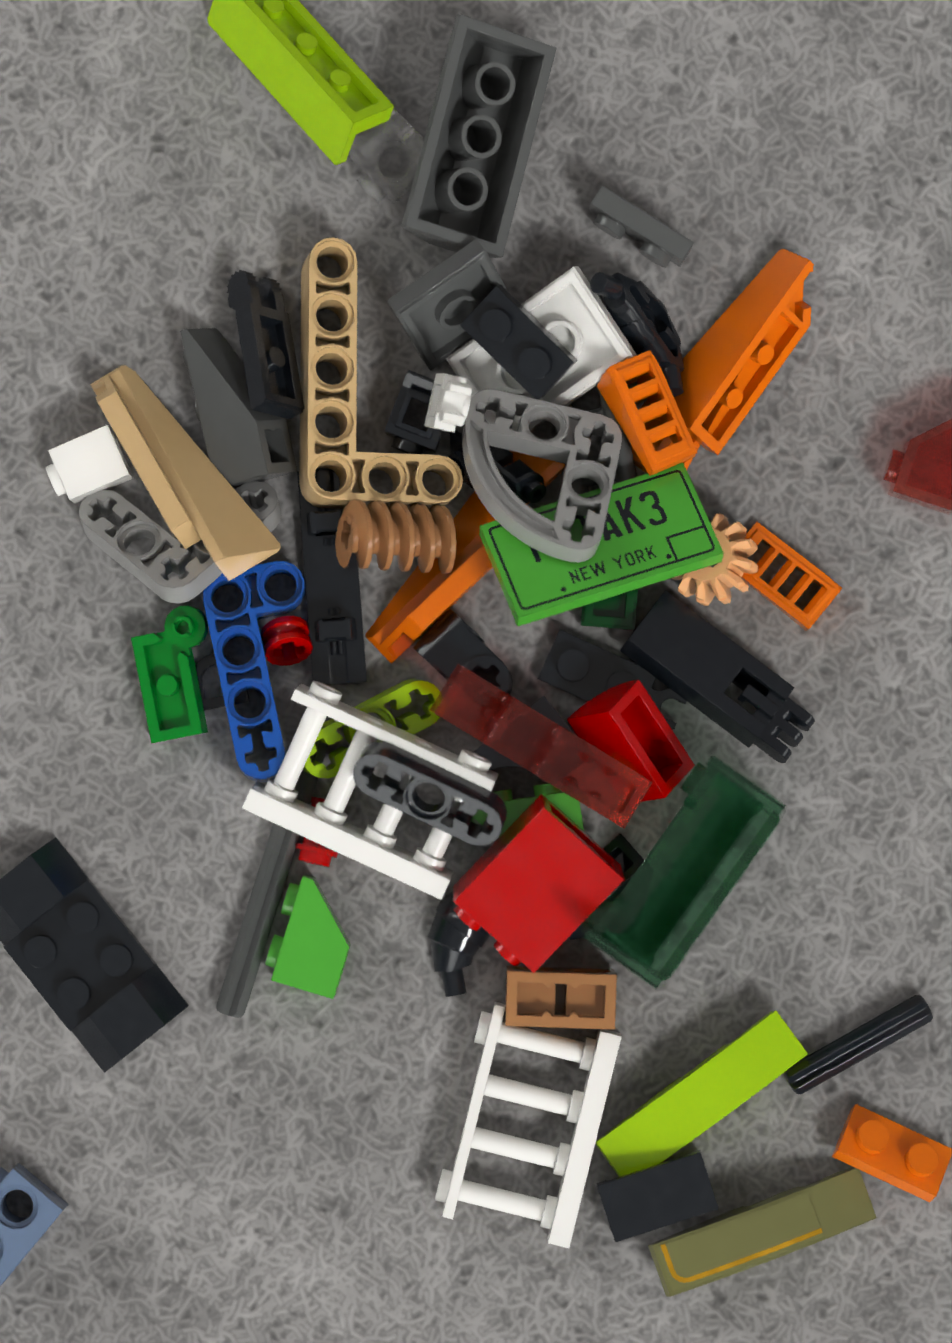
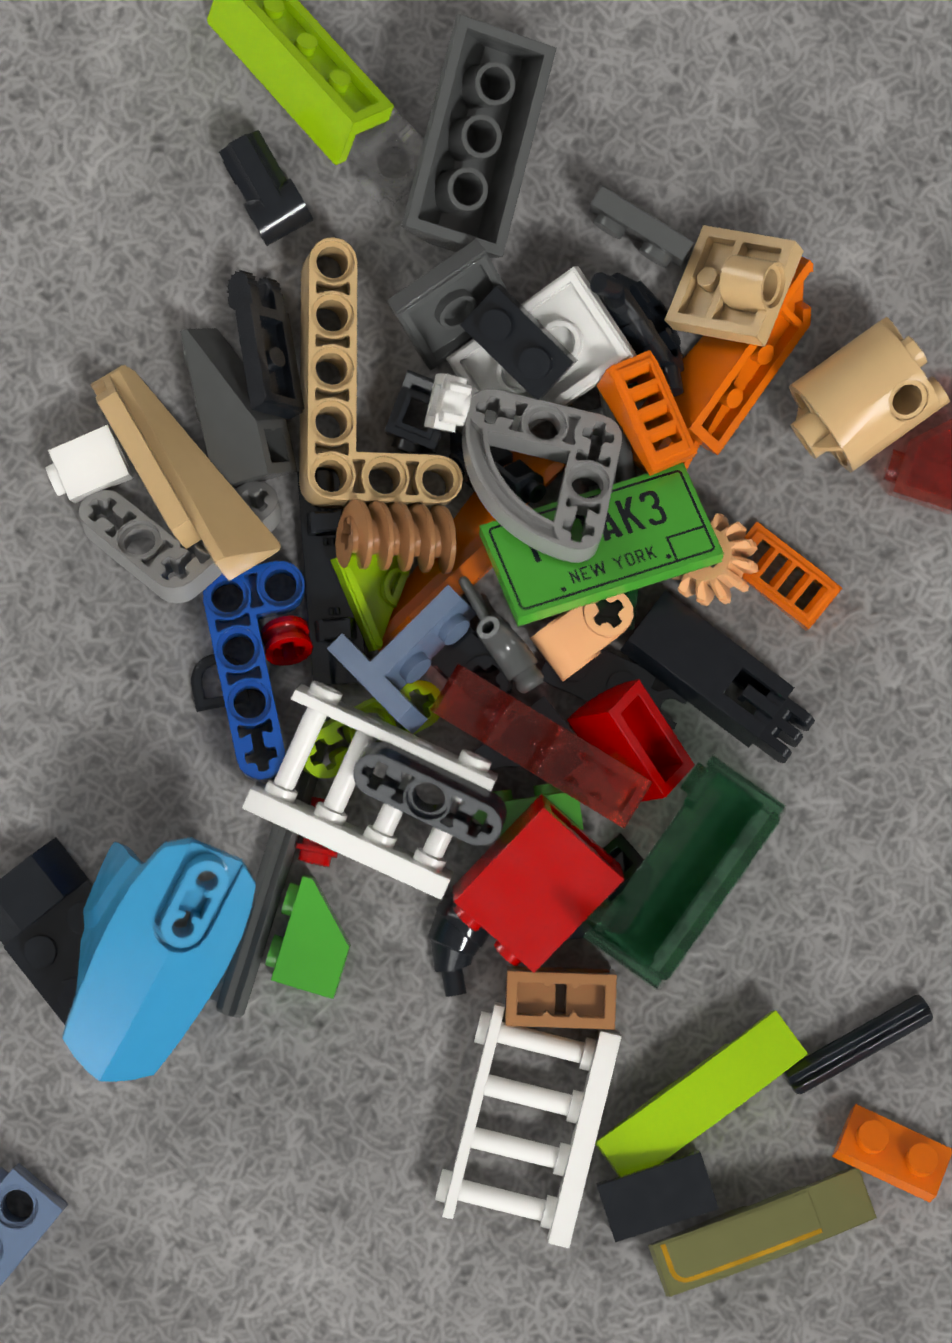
green hinge [131,606,208,743] -> none
none -> dark azure piece [62,838,256,1082]
none -> black piece [219,130,313,246]
none -> sand blue bracket [327,585,476,734]
none -> lime tile [330,553,411,652]
none -> dark grey arm [459,576,544,693]
none -> light nougat piece [530,593,634,682]
none -> tan plate [665,225,804,347]
none -> tan cylinder [789,317,950,473]

